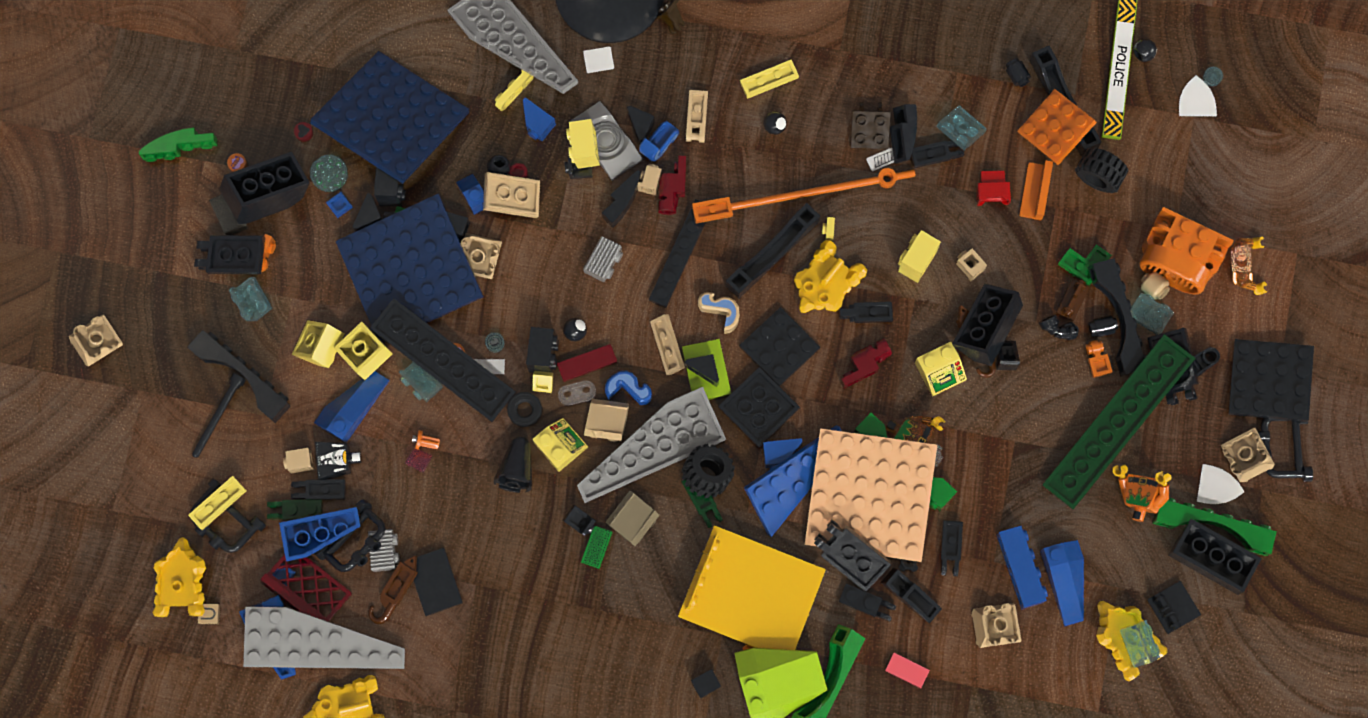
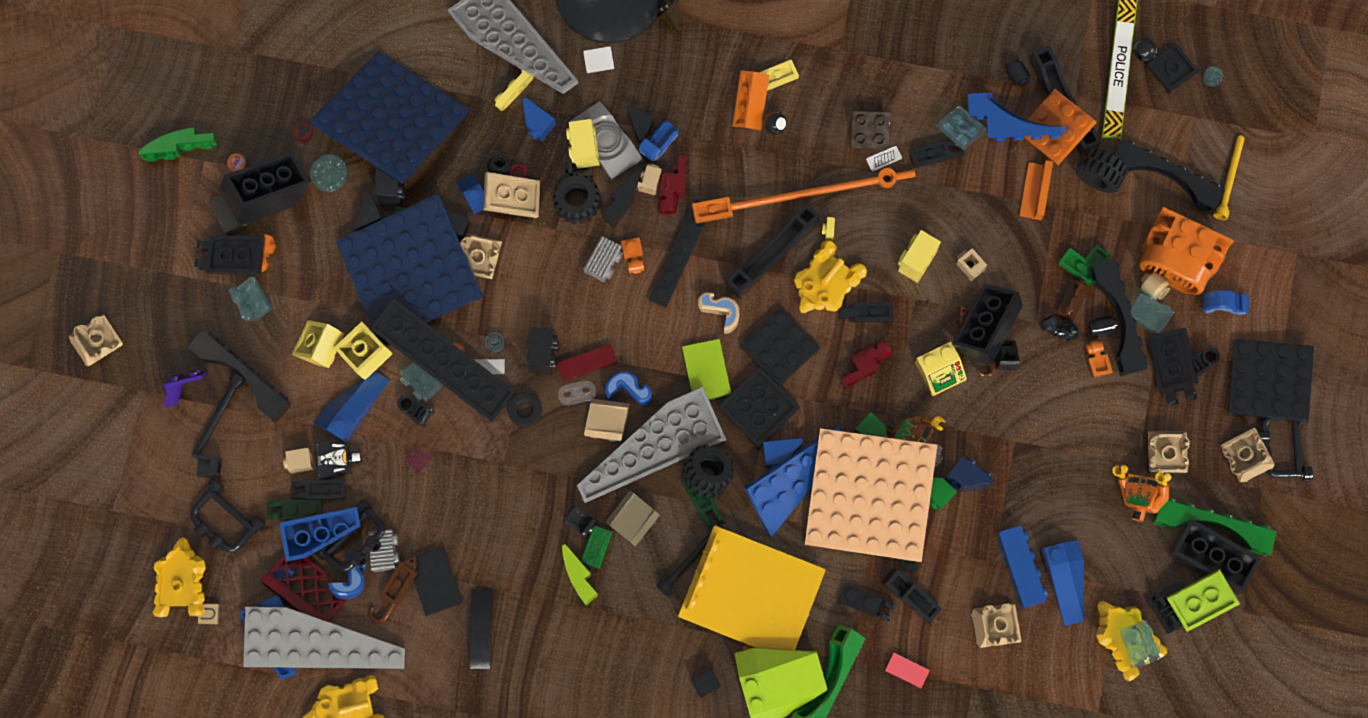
light yellow plate [189,476,247,530] -> none
blue tile [326,192,353,218] -> none
orange piece [412,430,440,450] -> none
black cone [494,437,532,493] -> none
light yellow slope [532,418,588,472] -> none
light yellow plate [533,371,553,393] -> none
black piece [563,318,587,342] -> none
tan plate [650,314,685,375] -> none
black slope [684,354,719,387] -> none
tan plate [686,90,708,143] -> none
black tile [814,520,892,591] -> none
black slope [890,104,917,164] -> none
black hinge [940,520,963,577] -> none
red piece [976,171,1011,206] -> none
dark green plate [1042,334,1196,510] -> none
white sticker [1179,75,1217,116] -> none
white sticker [1197,464,1244,504] -> none
clear orange torso [1231,237,1267,295] -> none
none -> dark purple plate [163,369,208,408]
none -> black panel [195,454,222,479]
none -> blue animal [329,553,367,600]
none -> black piece [397,395,435,428]
none -> black slope [470,590,492,669]
none -> black tyre [552,172,601,224]
none -> lime slope [562,544,598,606]
none -> orange plate [621,237,644,274]
none -> black piece [656,521,726,596]
none -> orange panel [732,70,769,130]
none -> dark blue slope [945,456,994,493]
none -> blue arch [968,92,1067,142]
none -> black arch [1114,139,1225,214]
none -> black tile [1146,43,1199,94]
none -> tan slope [1148,430,1189,473]
none -> lime tile [1167,569,1240,632]
none -> blue animal [1202,289,1249,315]
none -> yellow piece [1213,135,1244,220]

